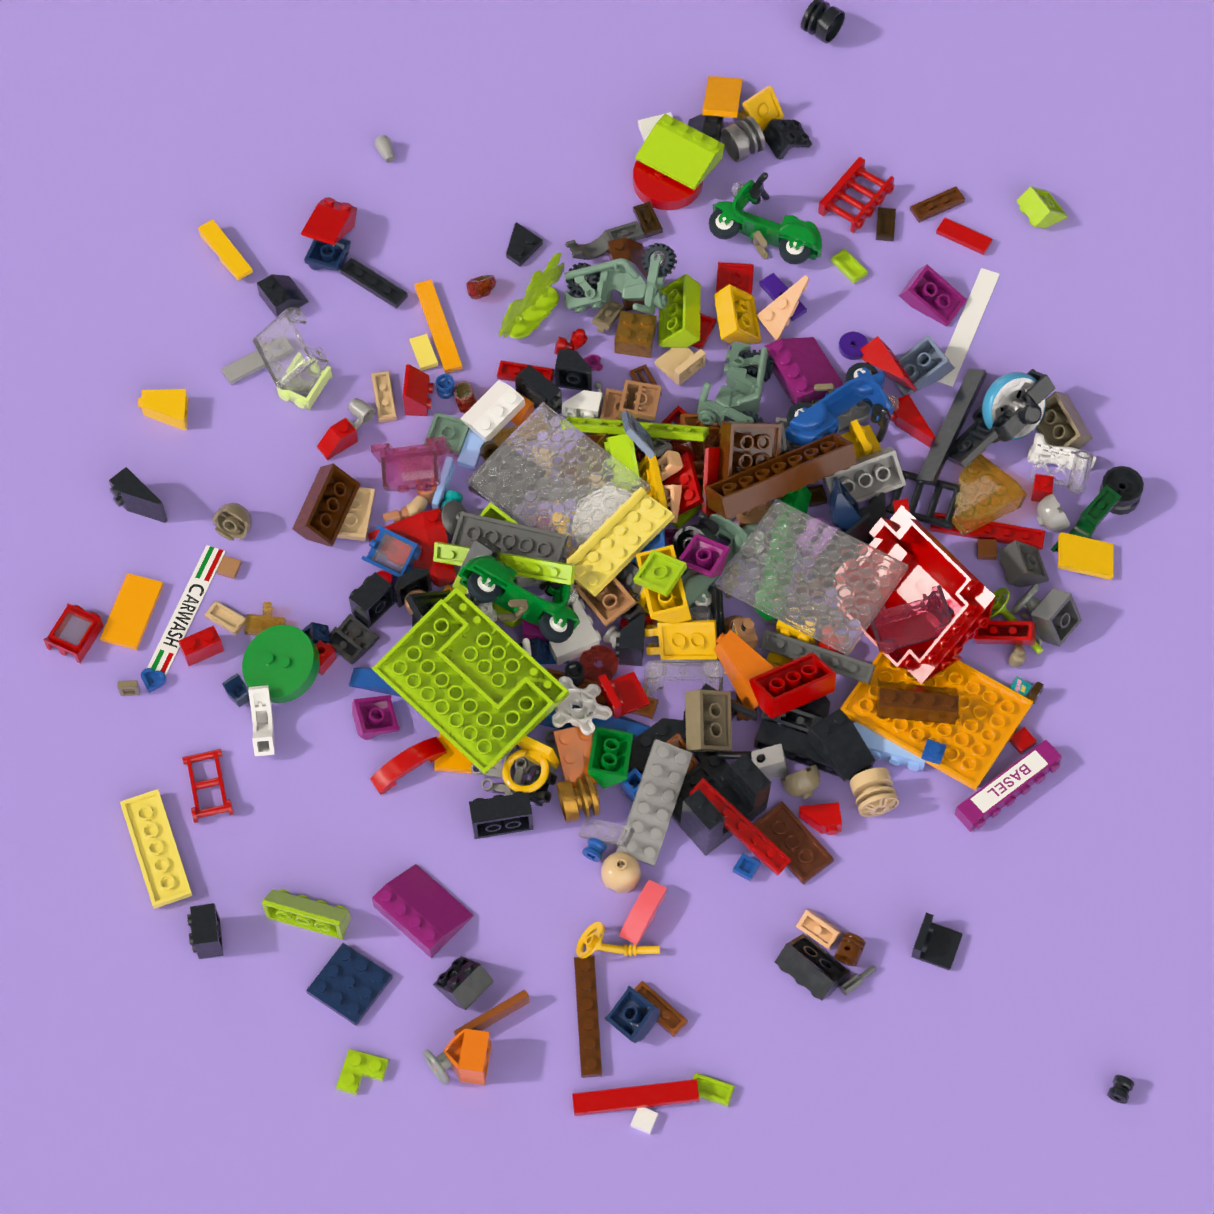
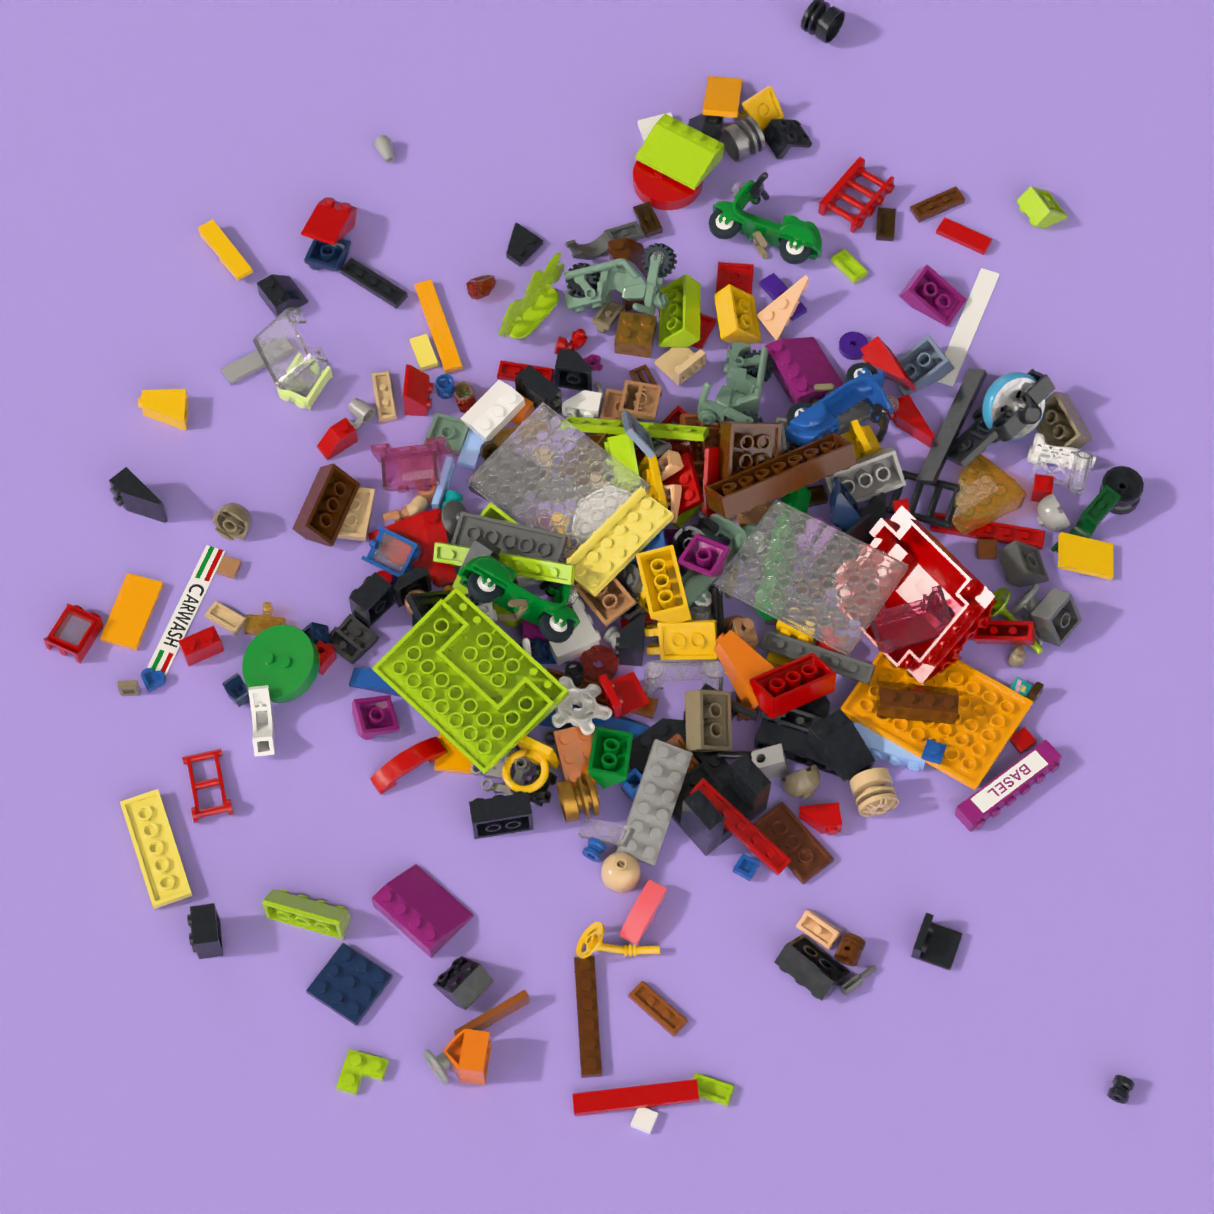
dark blue slope [604,986,660,1043] -> none
lime plate [633,550,687,597] -> none

